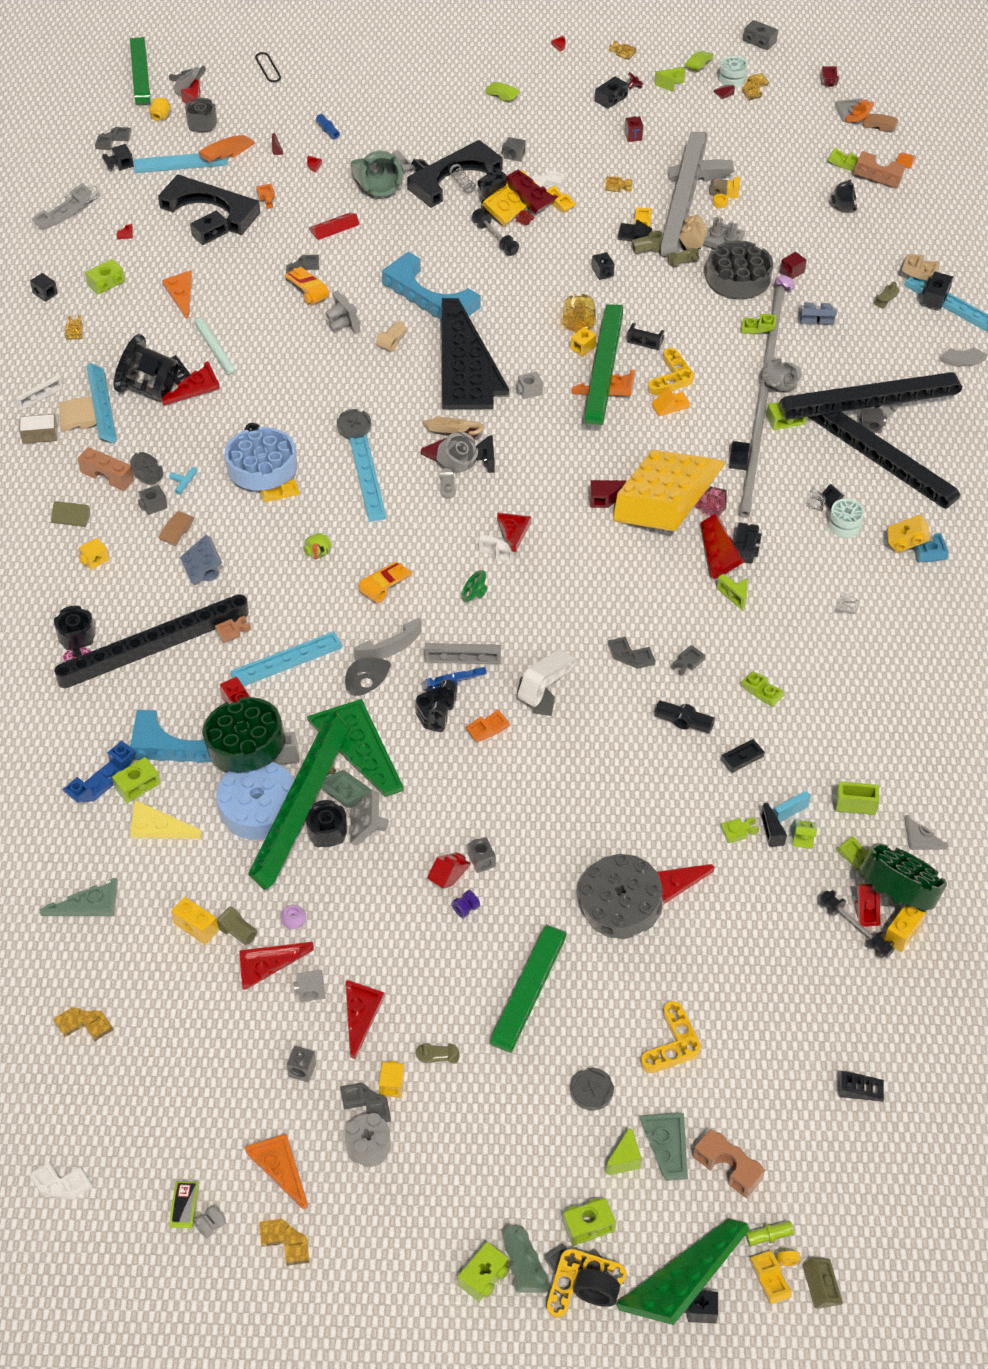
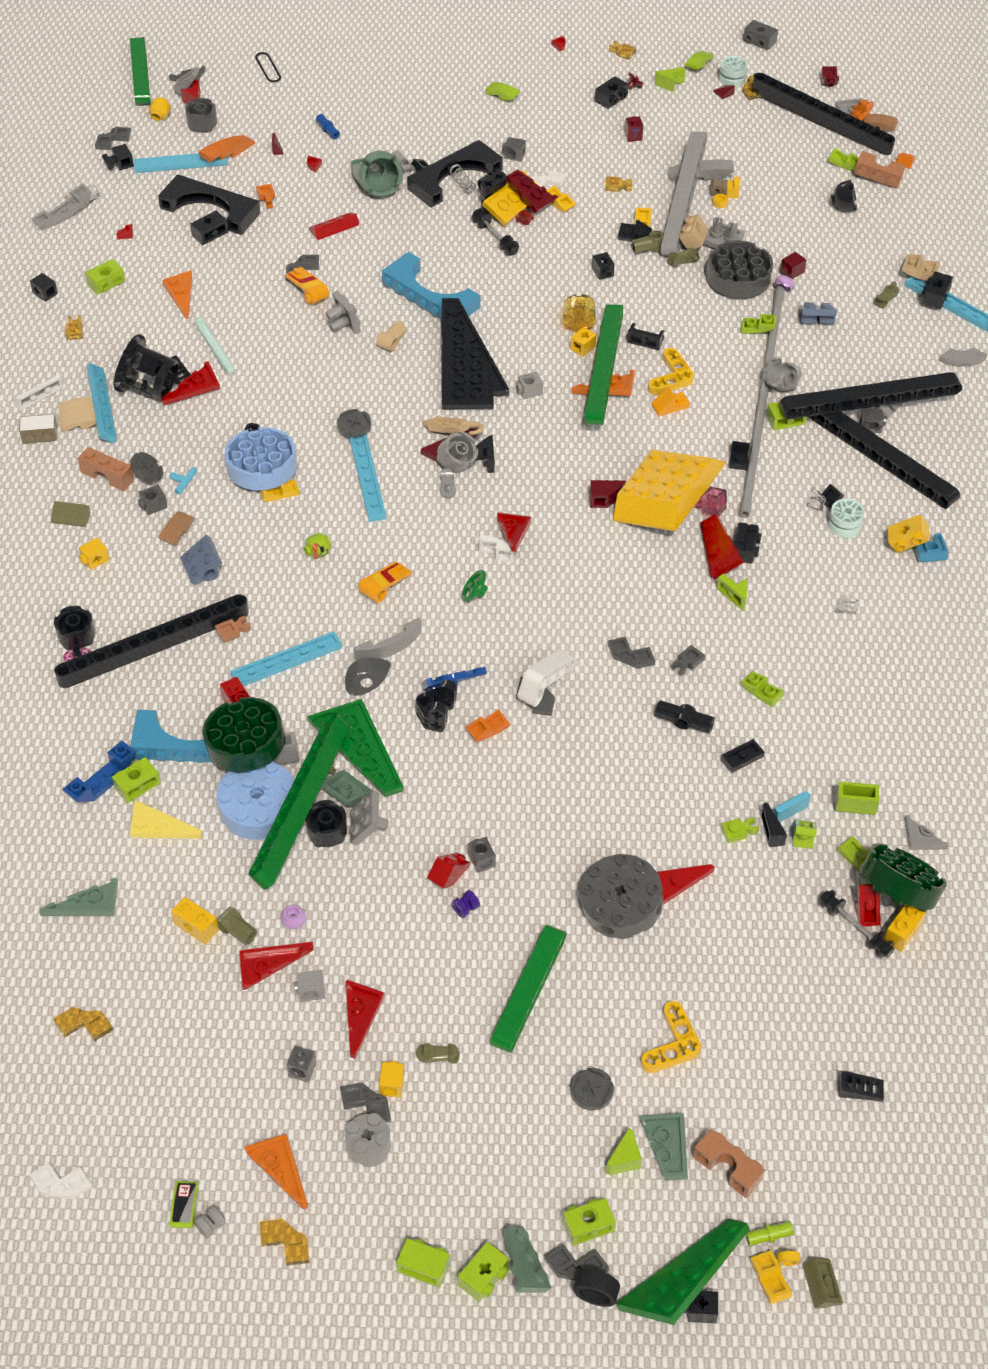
light grey brick [425,643,501,664] -> none
yellow beam [547,1249,627,1319] -> none
none -> lime brick [396,1238,451,1288]
none -> black beam [752,73,895,155]

